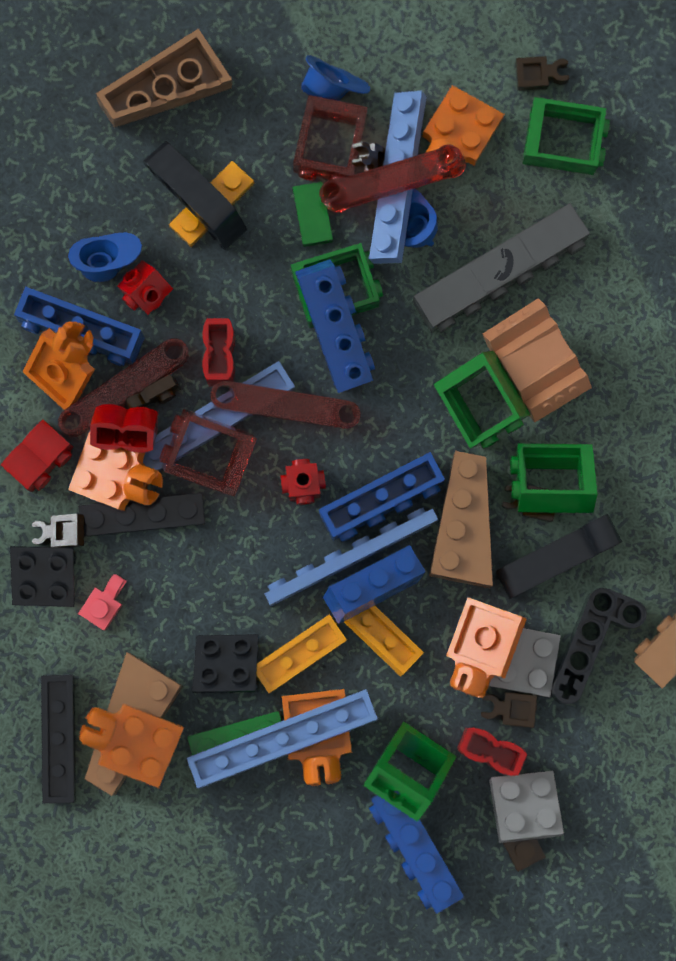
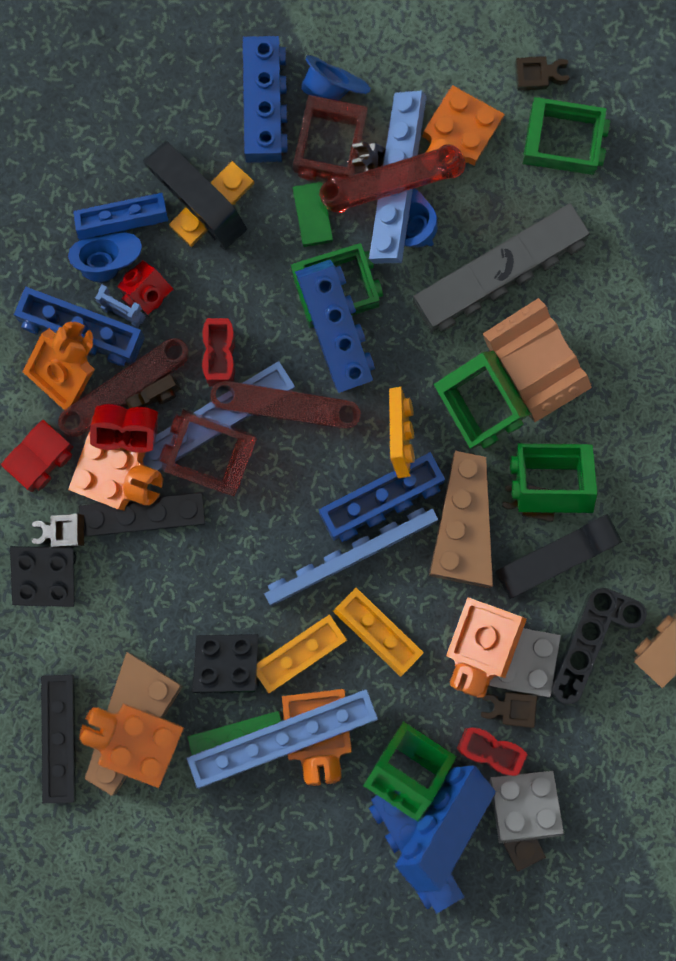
coral plate [78,574,127,631] -> none
medium nougat wedge [96,29,232,128] -> none
red brick [280,459,326,505] -> none
blue brick [323,545,426,624] -> none
none -> blue plate [74,192,168,240]
none -> medium blue piece [95,285,146,328]
none -> blue brick [243,36,288,163]
none -> light orange plate [389,387,415,478]
none -> blue brick [395,765,496,892]

